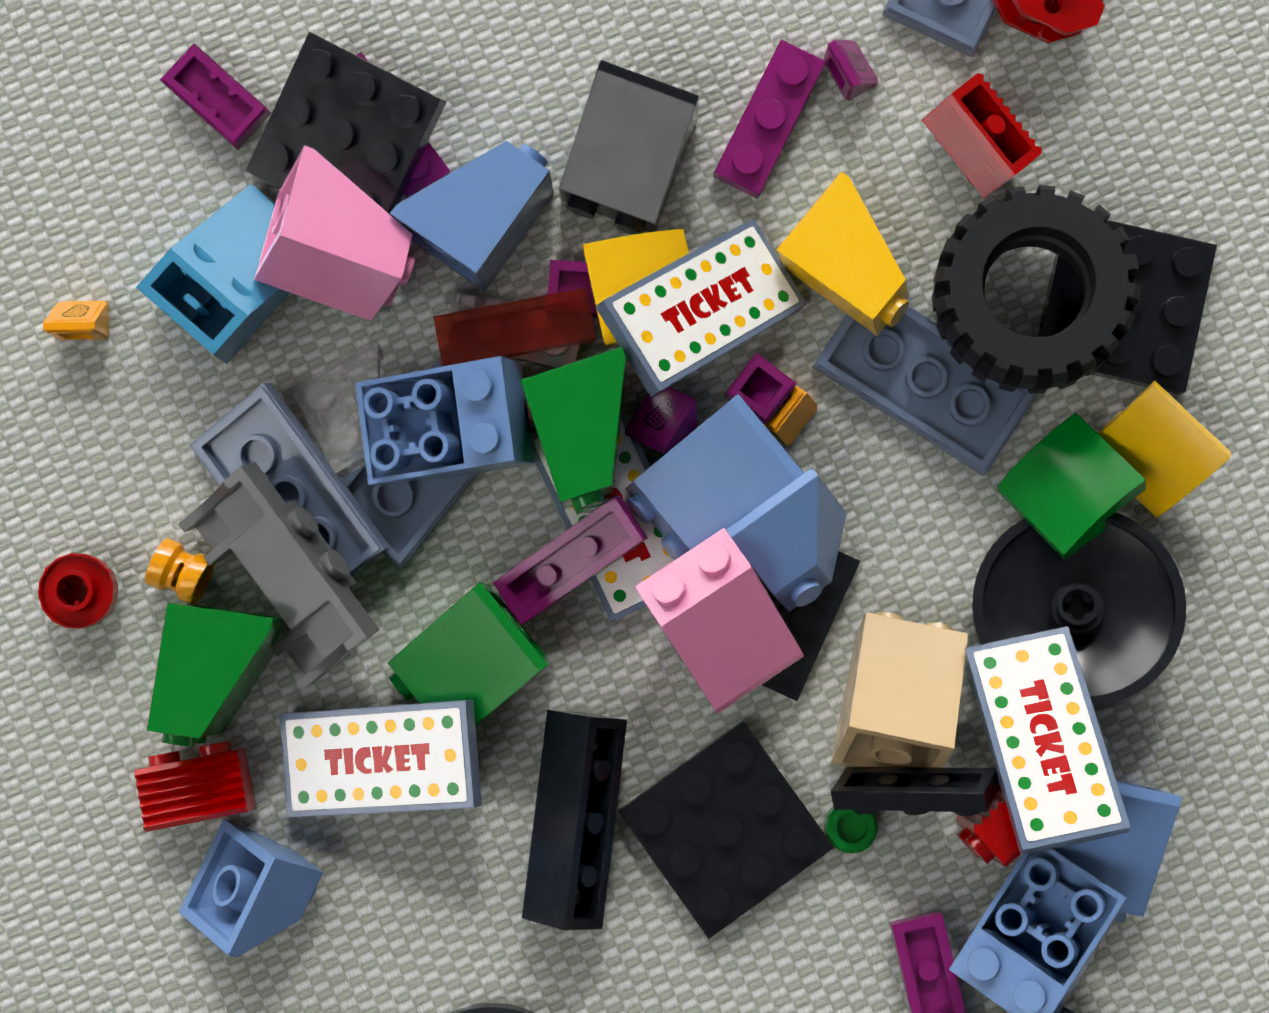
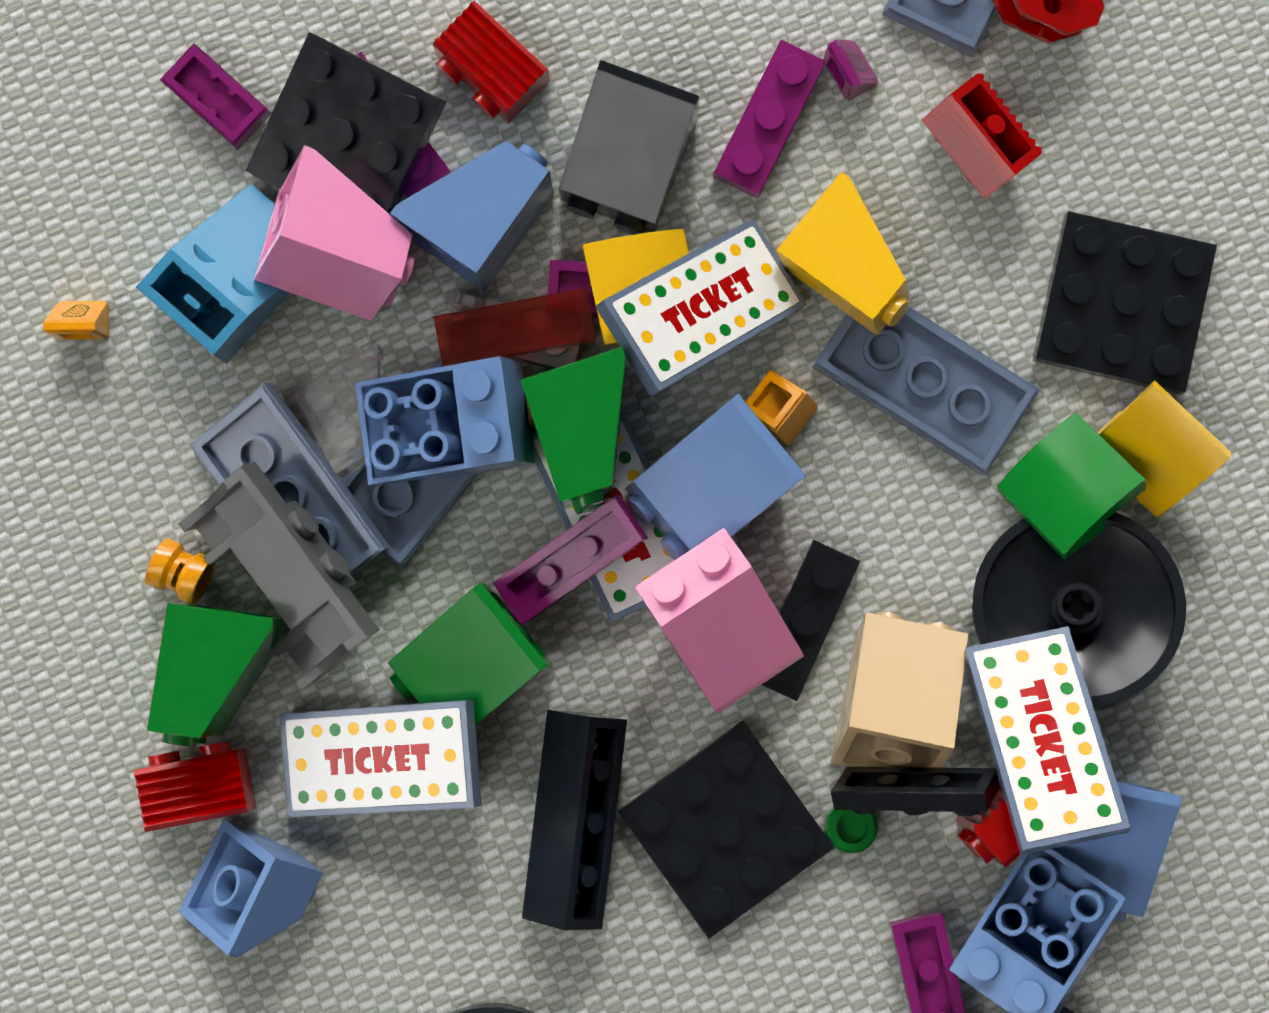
red plate [38,553,118,629] -> none
magenta slope [625,387,697,454] -> none
magenta slope [724,352,797,425] -> none
medium blue slope [726,468,847,612] -> none
black tyre [932,185,1141,394] -> none
none -> red brick [432,1,550,124]

